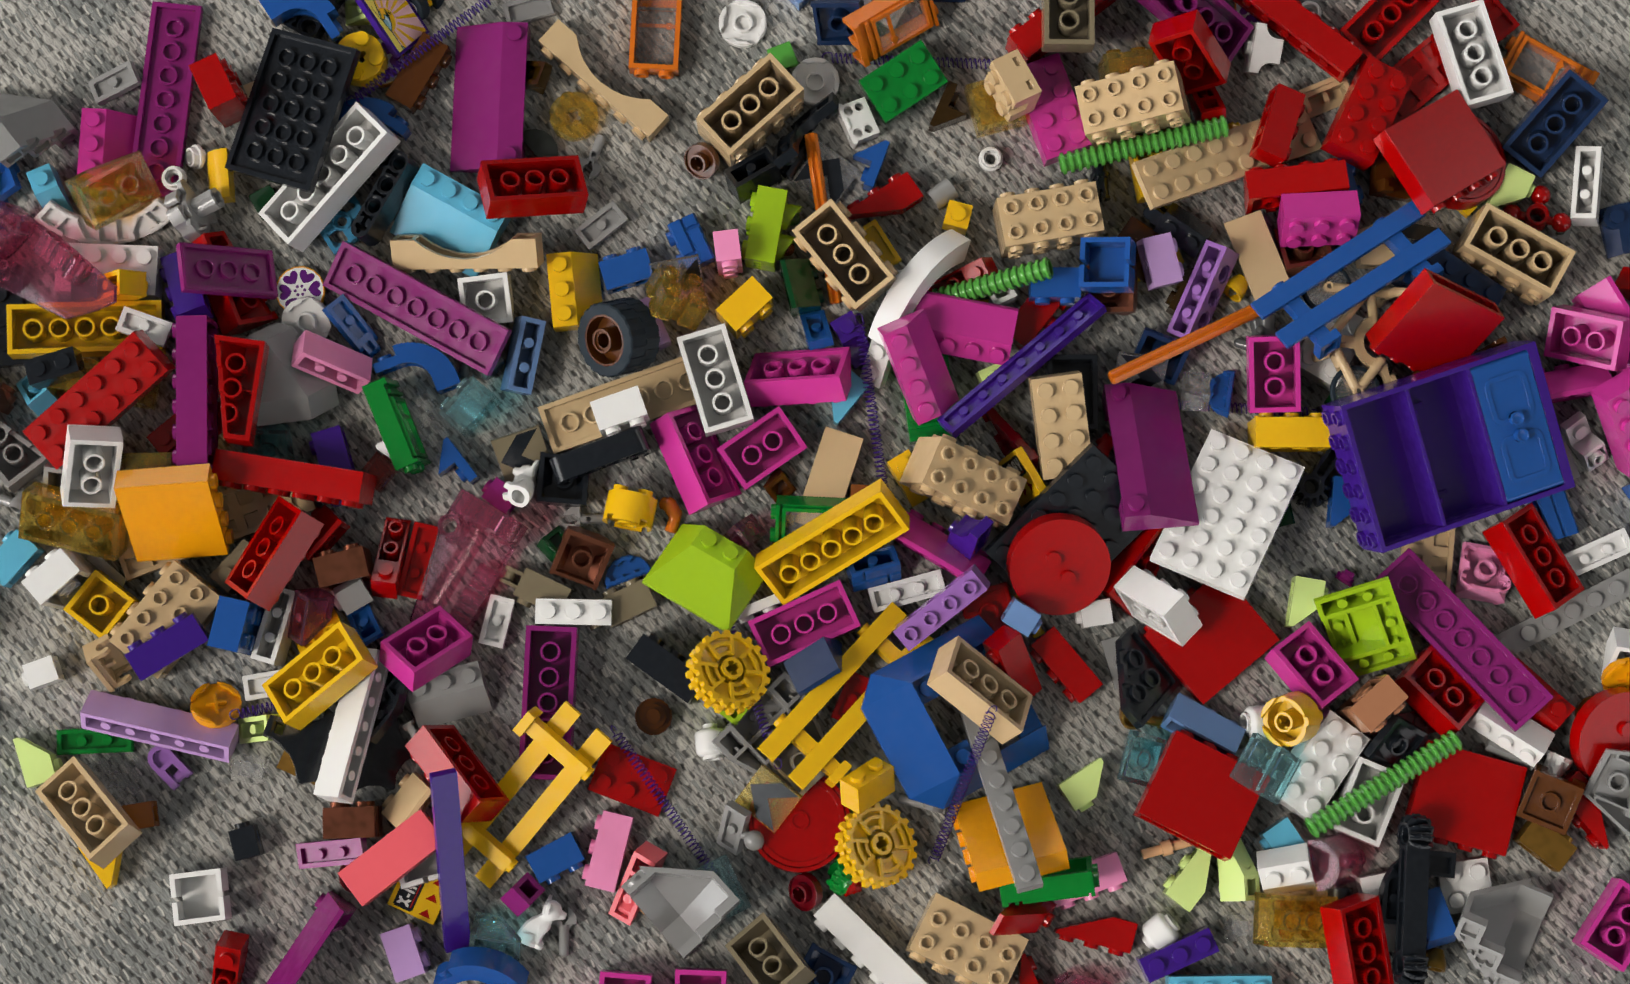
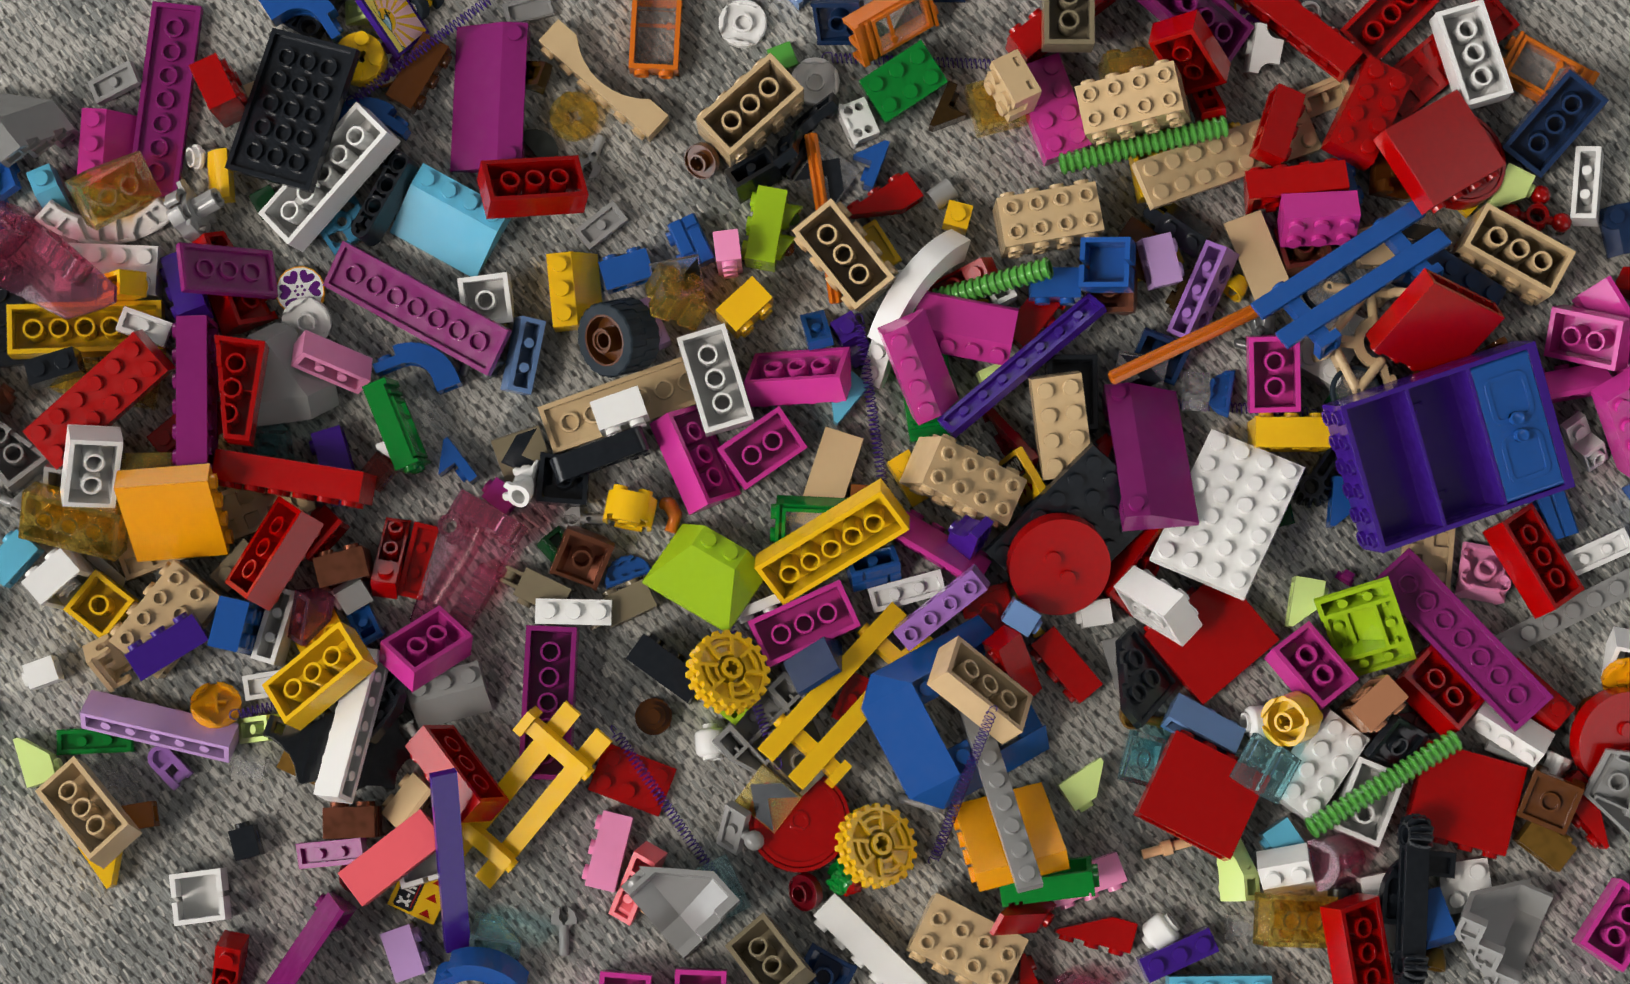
medium azure slope [16,375,60,416] -> none
white plate [161,166,187,191] -> none
blue hinge [322,294,381,358] -> none
tan arch [390,233,544,273] -> none
clear light blue slope [438,375,500,439] -> none
white plate [478,594,516,649] -> none
magenta brick [500,872,545,917] -> none
white animal [515,894,567,950] -> none
blue brick [525,832,587,885] -> none
slope [723,513,767,550] -> none
reddish brown slope [763,468,797,503] -> none
dark green slope [780,258,825,317] -> none
yellow brick [840,756,895,814] -> none
white plate [978,147,1003,172] -> none
black pin [1090,164,1111,203] -> none
yellowish green slope [1162,847,1211,912] -> none

